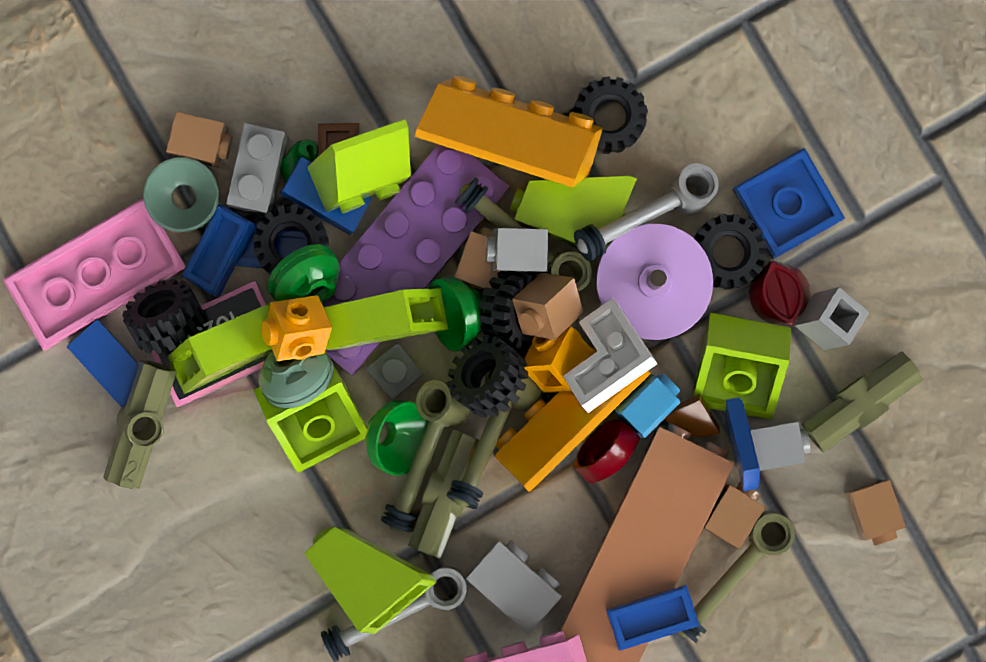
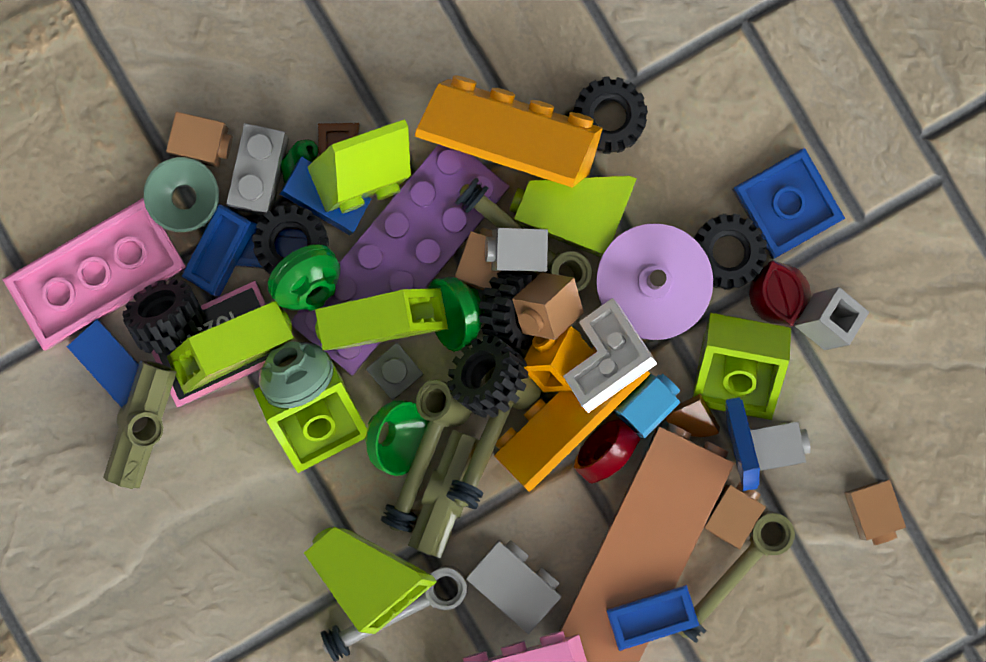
light orange brick [261,295,332,361] -> none
light grey piece [574,163,719,261] -> none
olive piece [801,351,924,453] -> none

